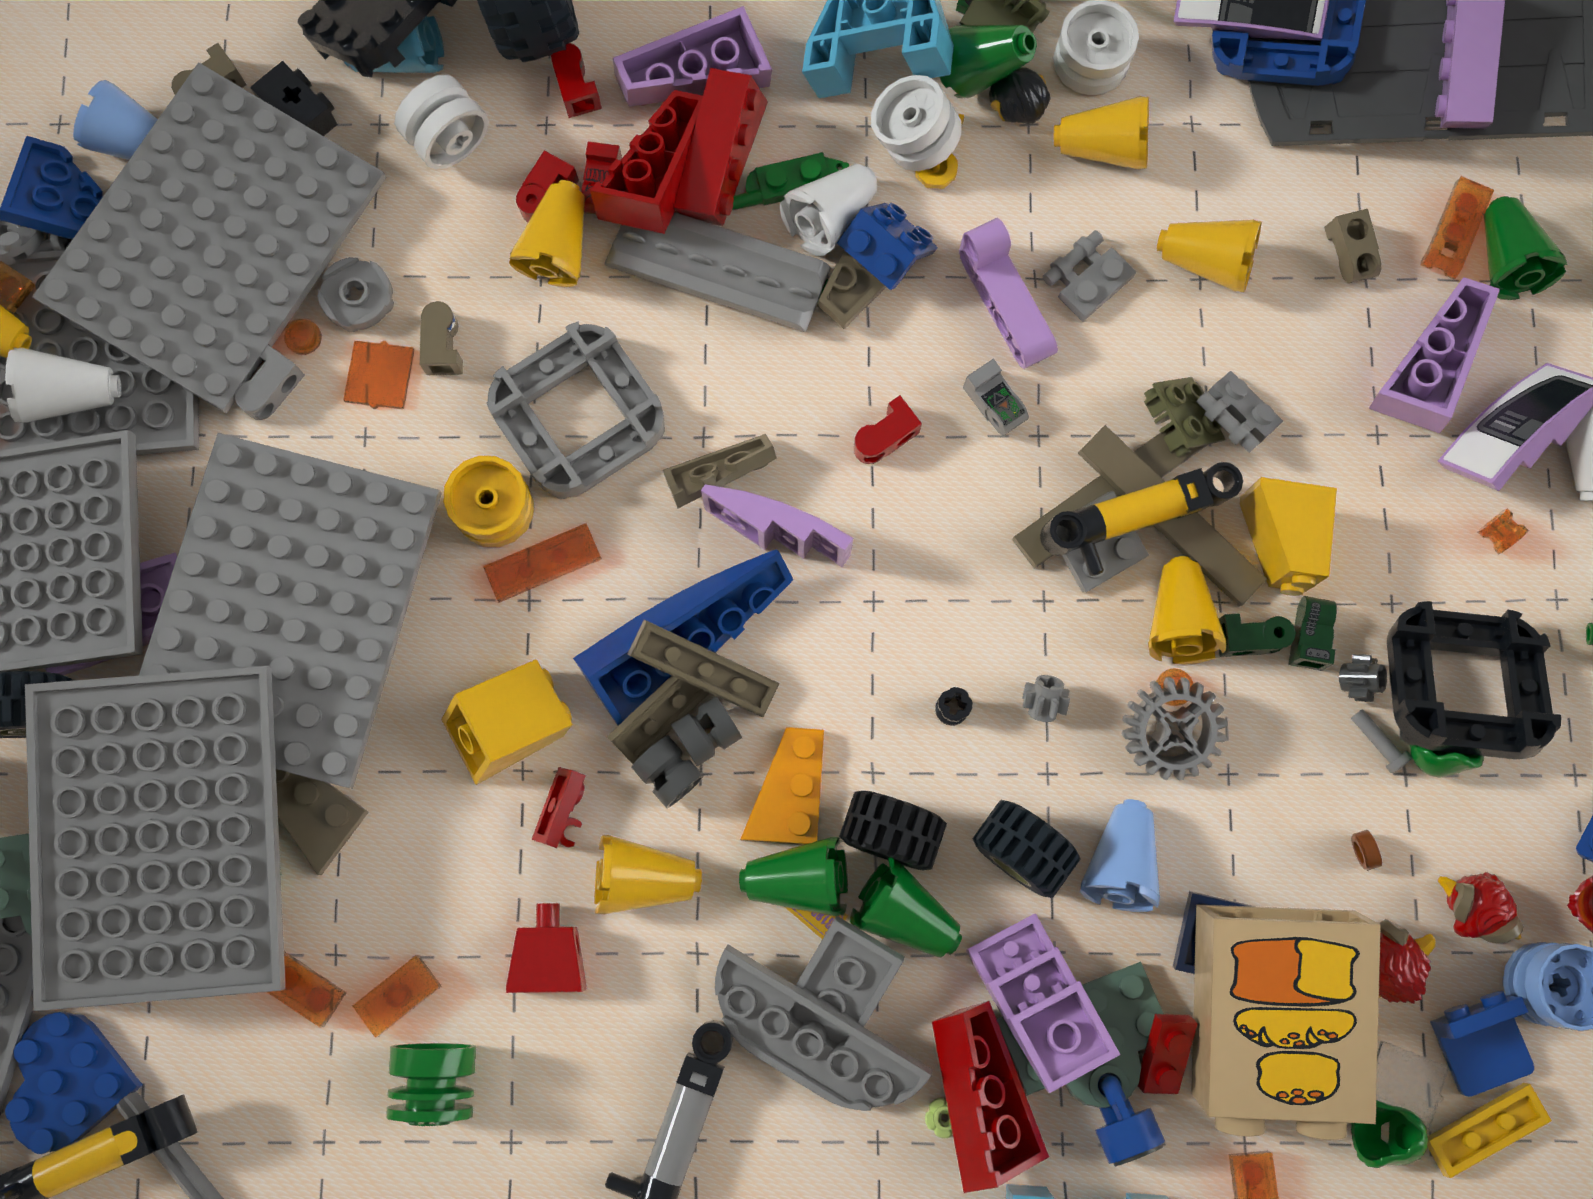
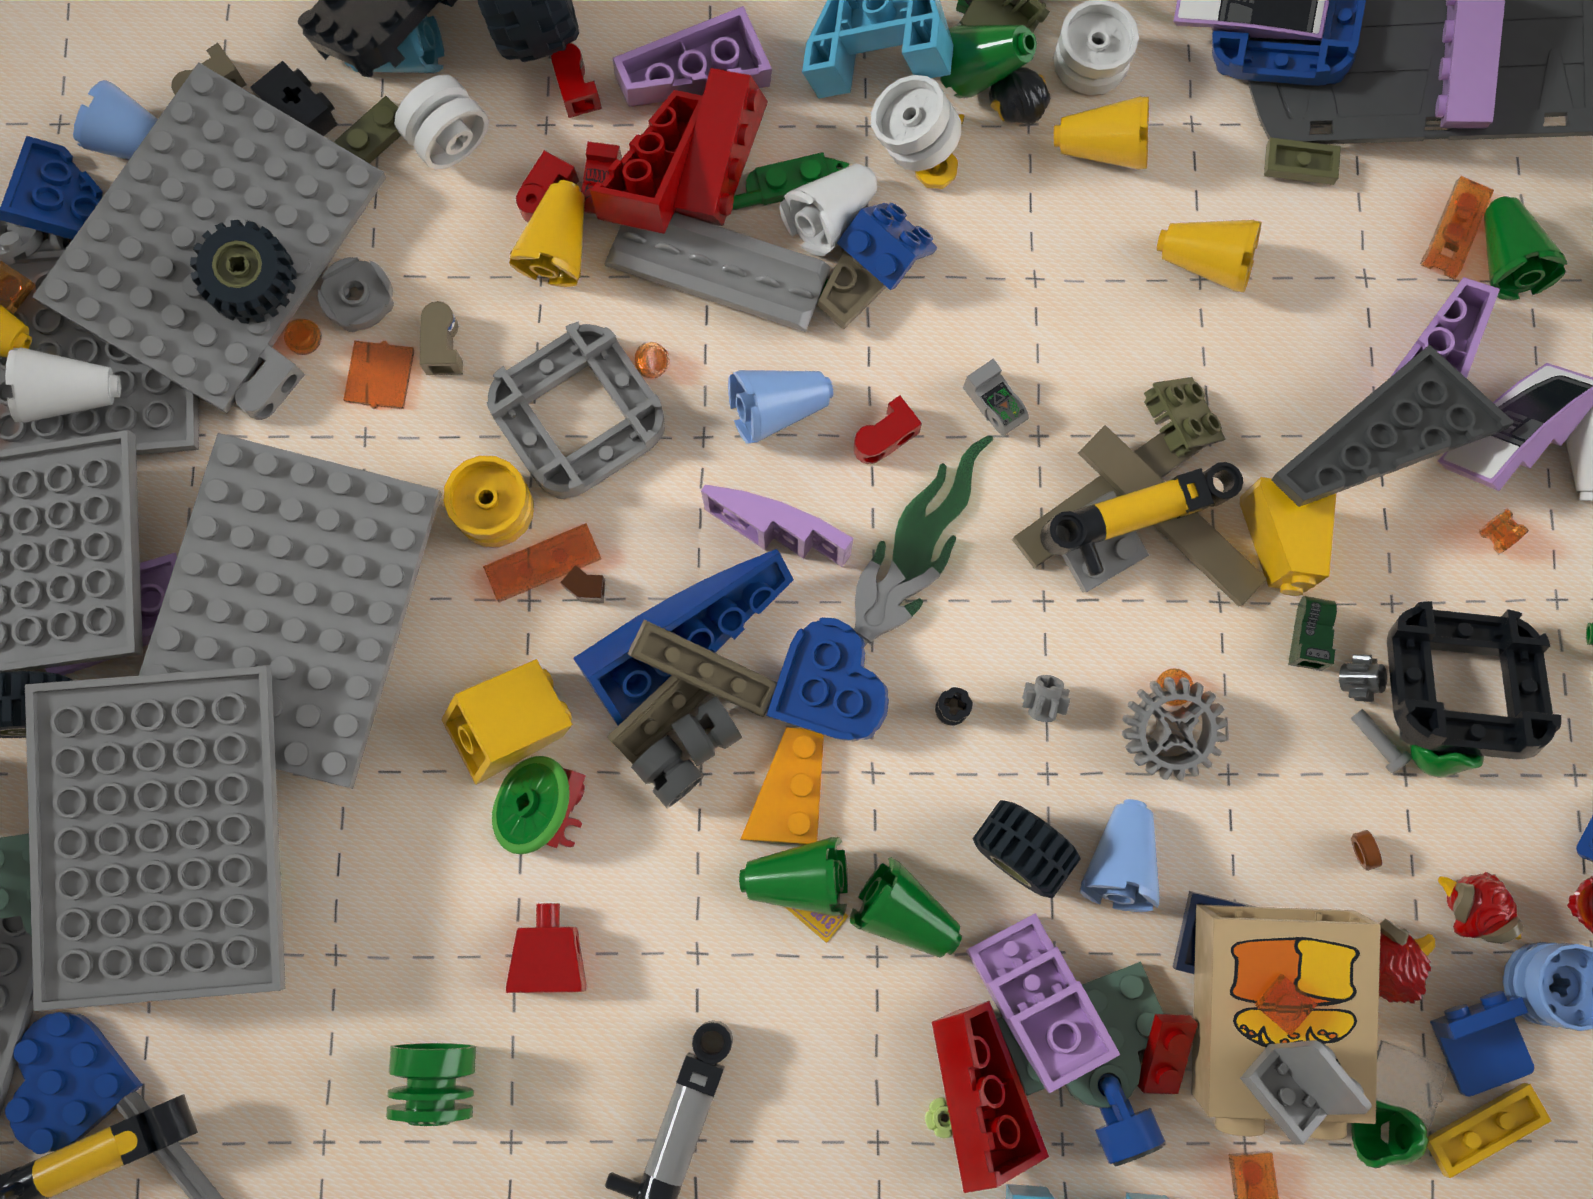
clear orange plate [267,951,347,1028] -> none
dark tan wing [276,769,369,875] -> none
clear orange plate [352,955,441,1038] -> none
yellow cone [594,835,702,915] -> none
dark tan wing [663,434,777,508] -> none
light grey plate [715,916,933,1111] -> none
black tyre [839,791,947,871] -> none
lavender beam [959,218,1058,369] -> none
light grey plate [1042,230,1136,322] -> none
yellow cone [1148,556,1226,664] -> none
light grey plate [1196,371,1283,453] -> none
dark green leg [1219,613,1296,657] -> none
dark tan leg [1324,209,1381,283] -> none
none -> black wheel [190,220,297,324]
none -> olive plate [334,96,401,164]
none -> green wheel [492,756,569,854]
none -> reddish brown piece [560,565,605,603]
none -> clear orange plate [635,342,670,378]
none -> light blue cone [728,370,833,444]
none -> blue plate [766,617,889,742]
none -> clear green piece [854,436,993,646]
none -> light grey bracket [1240,1040,1372,1144]
none -> clear orange plate [1254,974,1318,1036]
none -> olive plate [1264,137,1341,185]
none -> dark grey wing [1271,345,1514,507]

